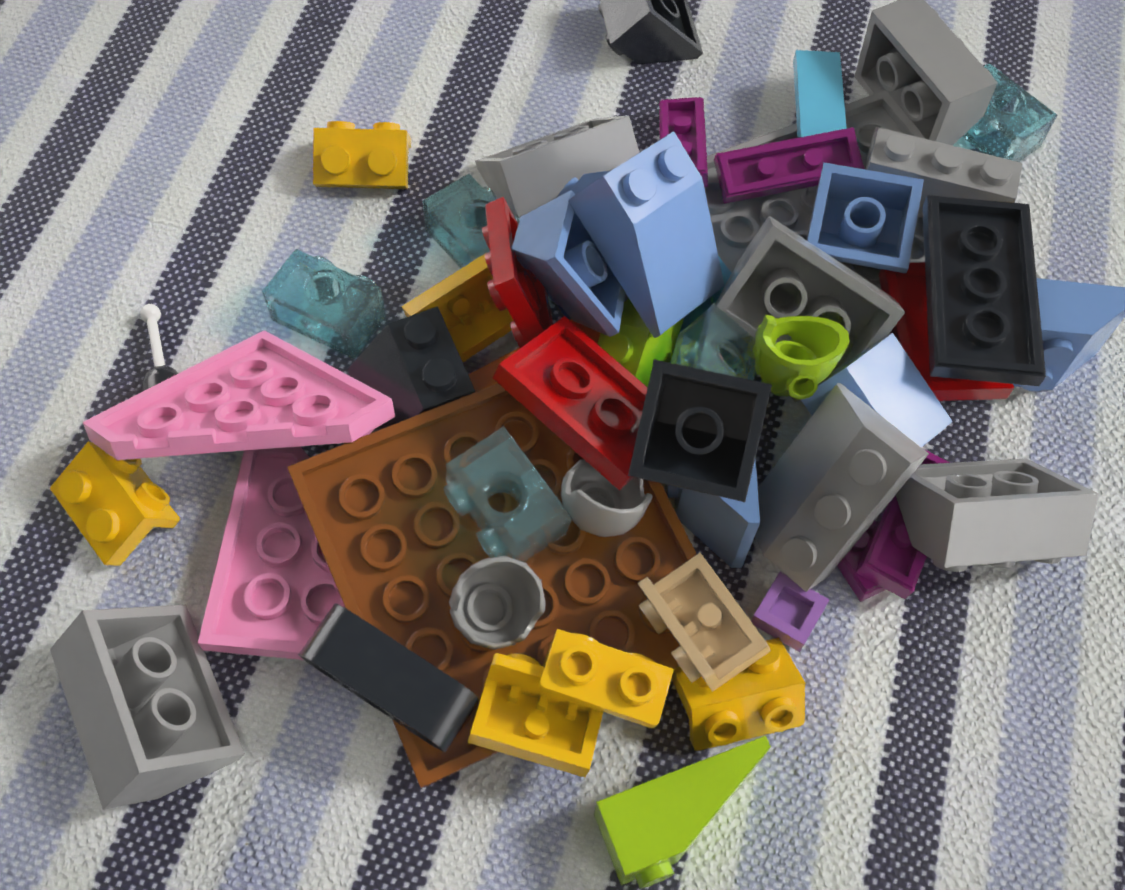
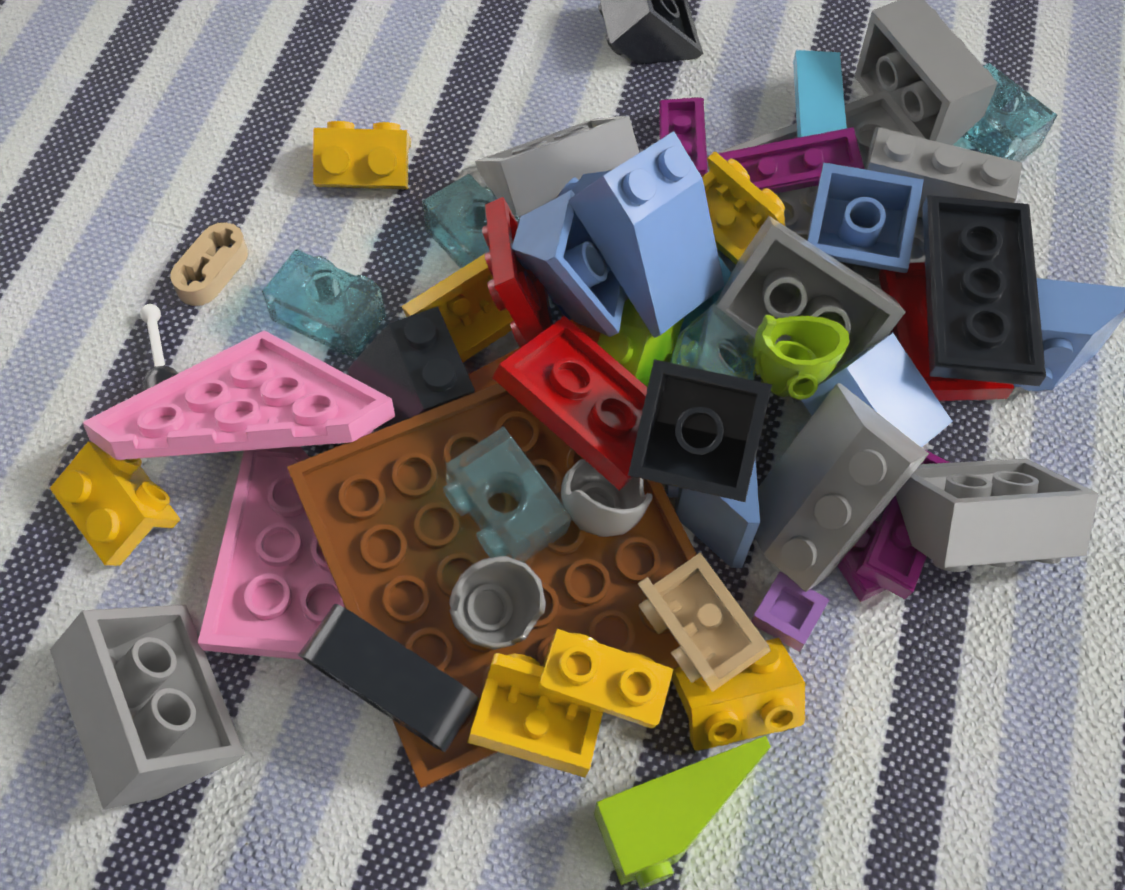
none -> tan beam [170,222,248,306]
none -> yellow bracket [702,151,785,265]

